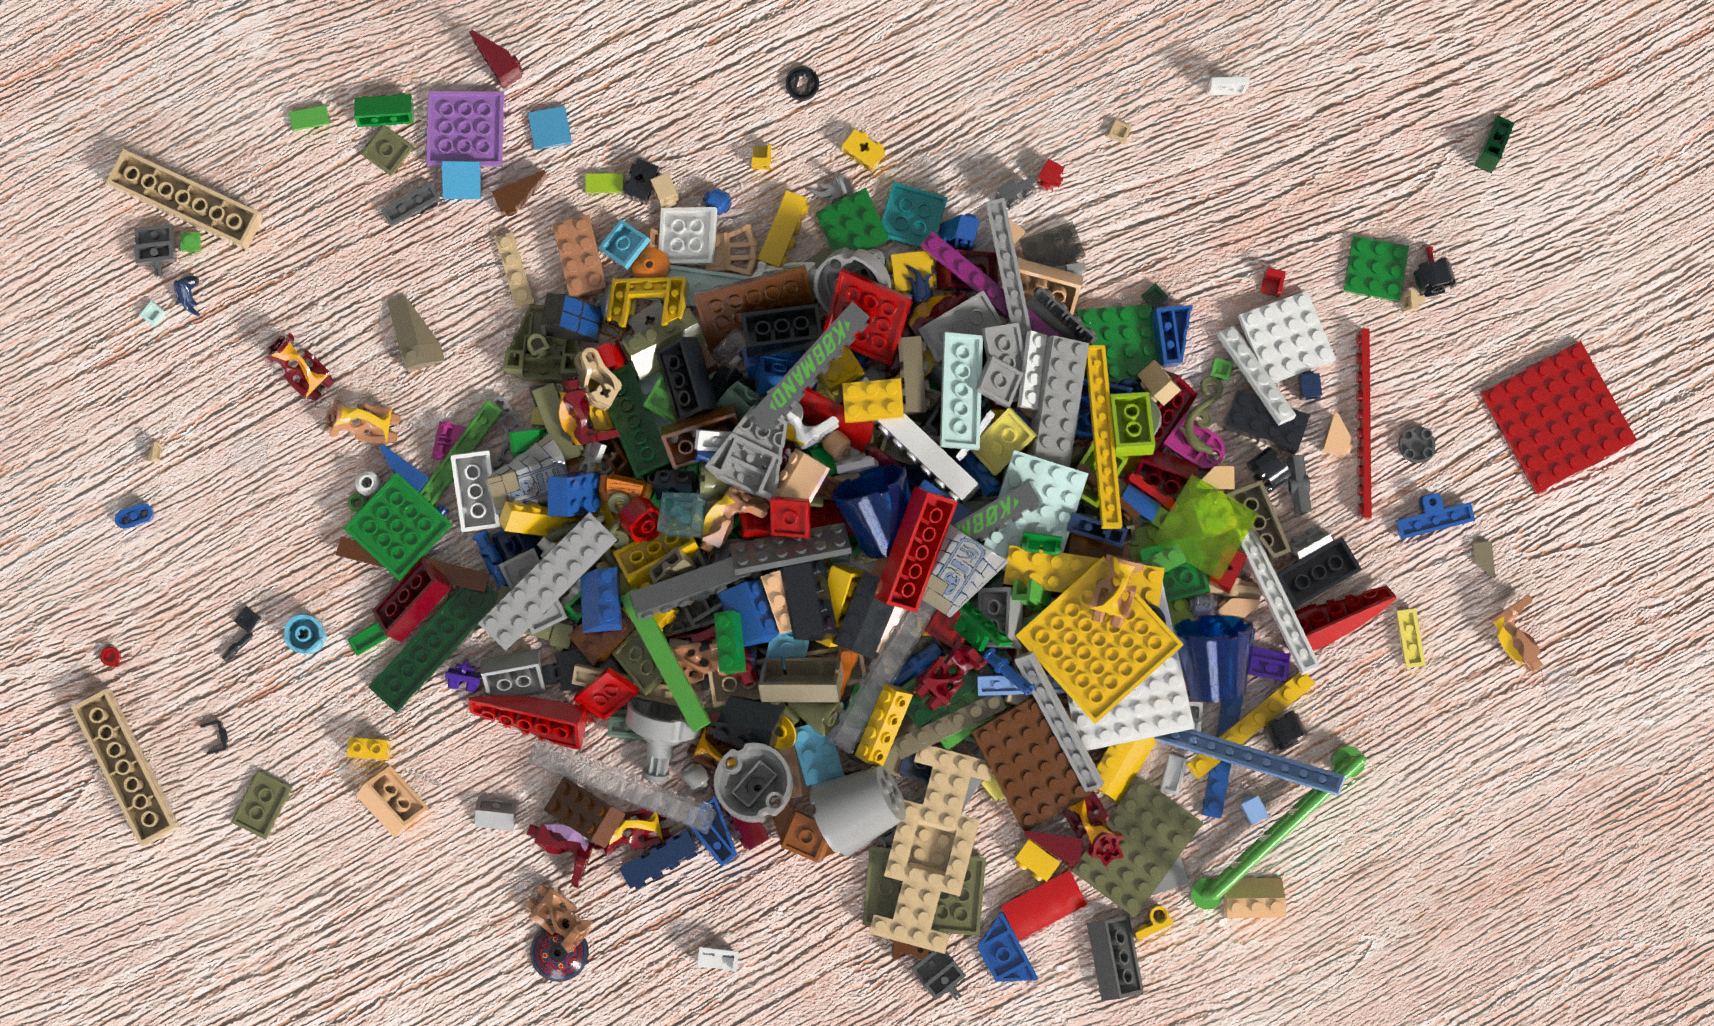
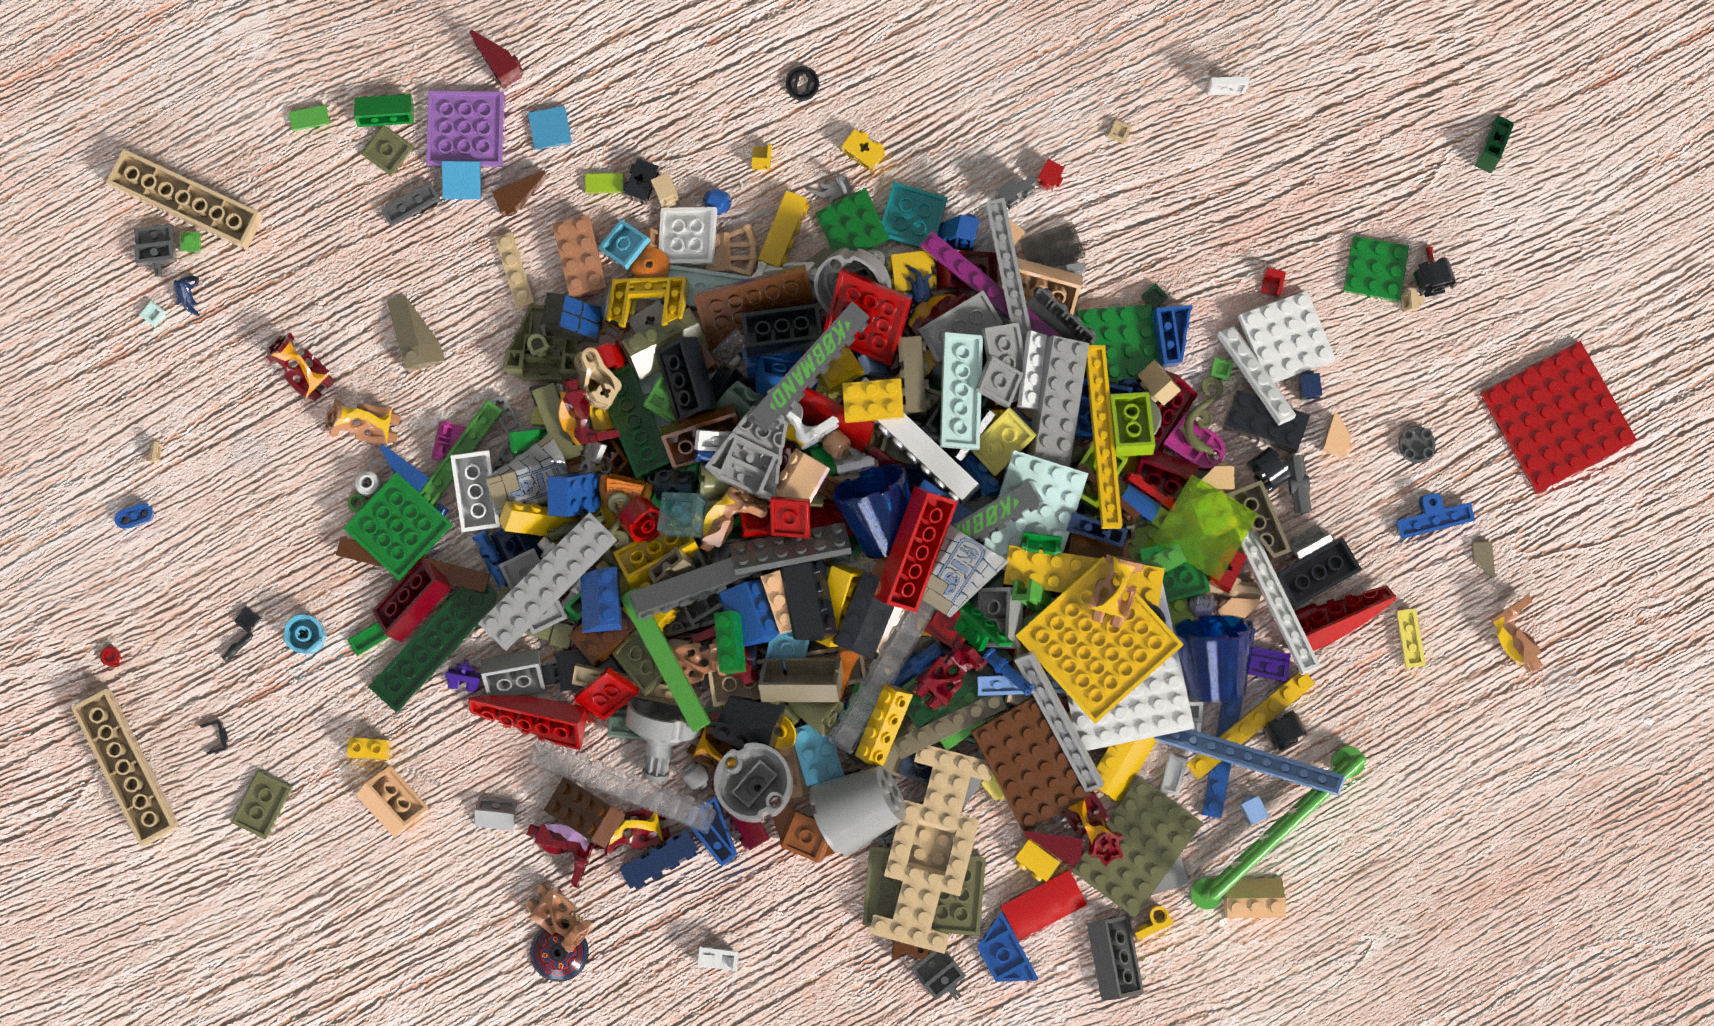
red plate [1356,328,1372,520] -> none
none -> light blue tile [858,355,890,376]

